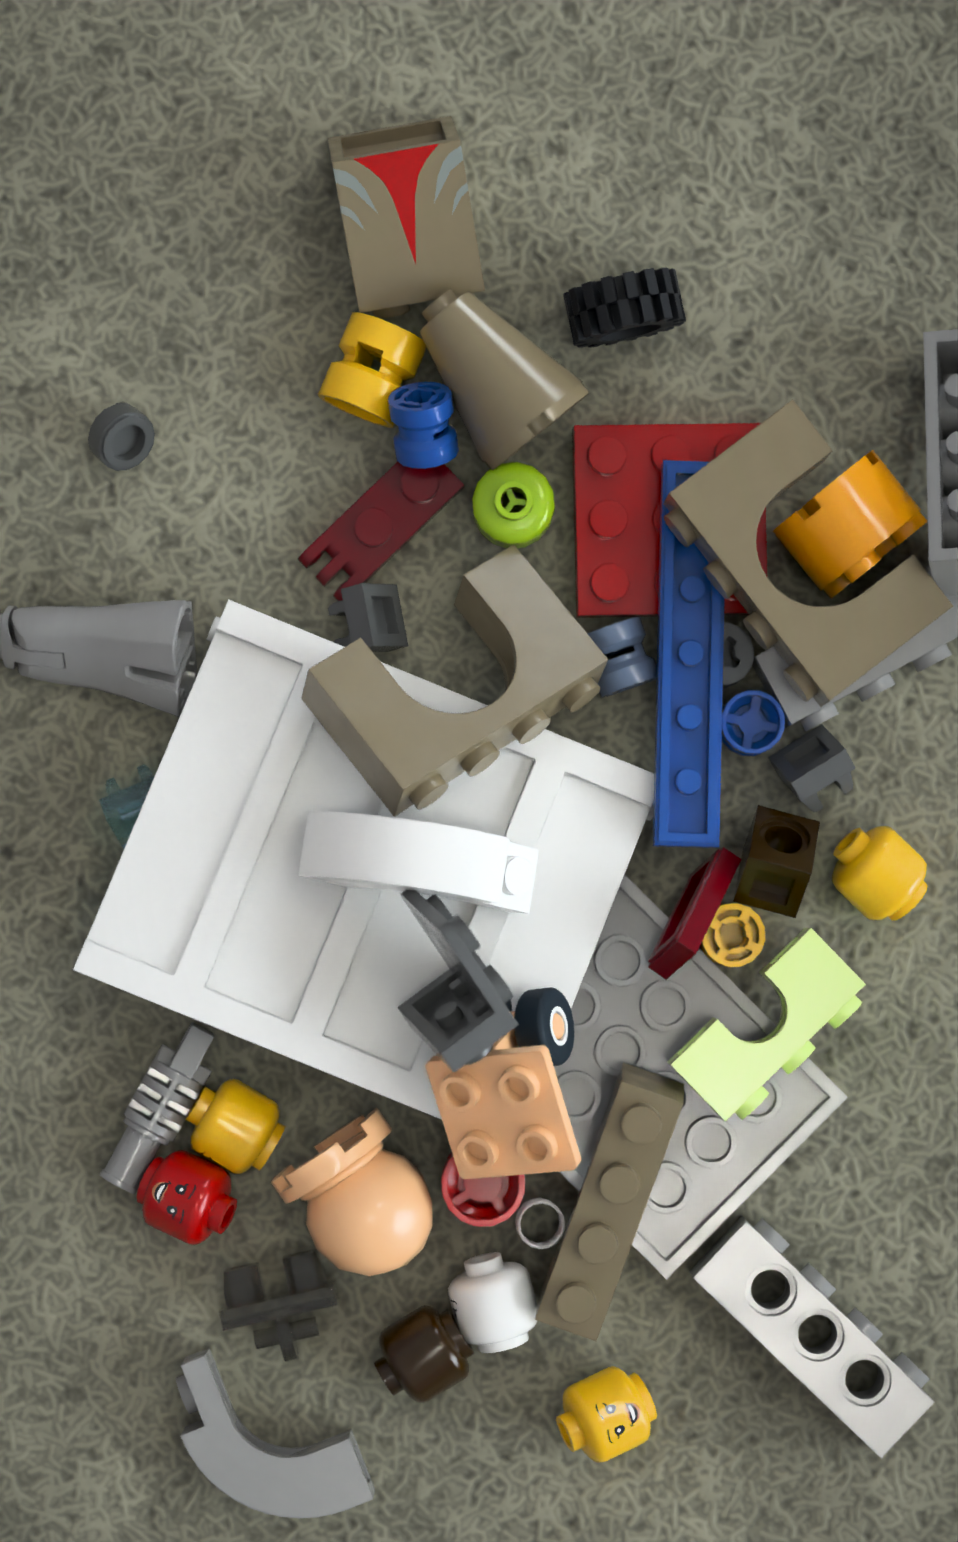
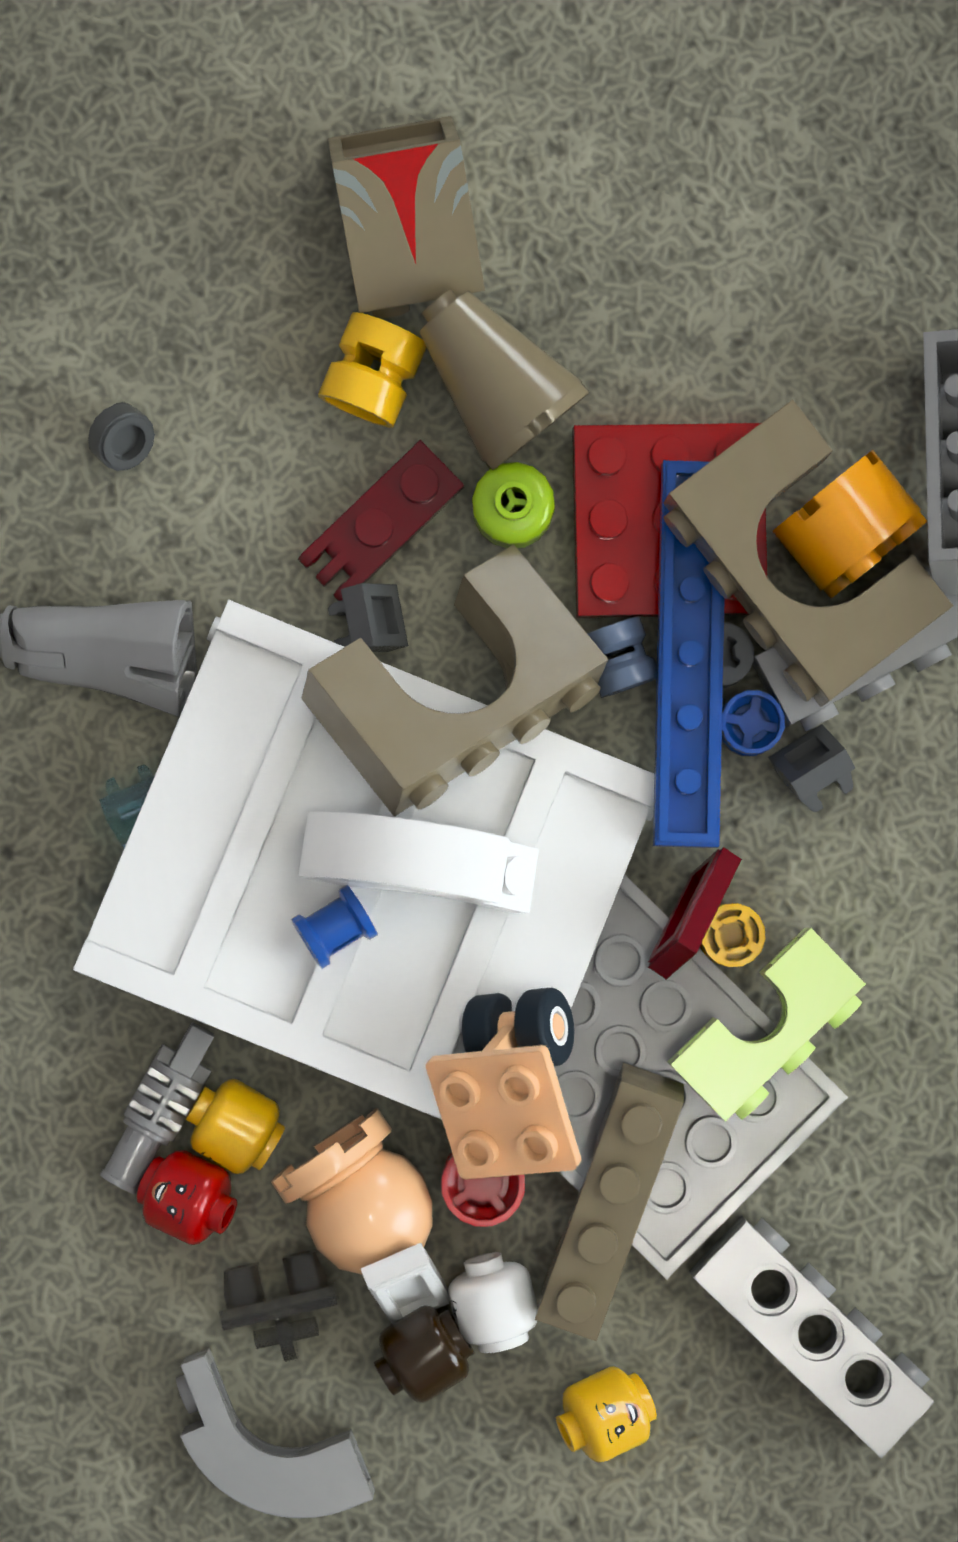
blue wheel [388,382,459,469] -> none
dark grey bracket [397,890,519,1073] -> none
white piece [515,1197,565,1249] -> none
black tyre [563,268,686,348] -> none
dark brown brick [733,805,820,918] -> none
yellow head [832,826,928,921] -> none
none -> blue bush [291,885,378,969]
none -> white tile [361,1243,450,1324]

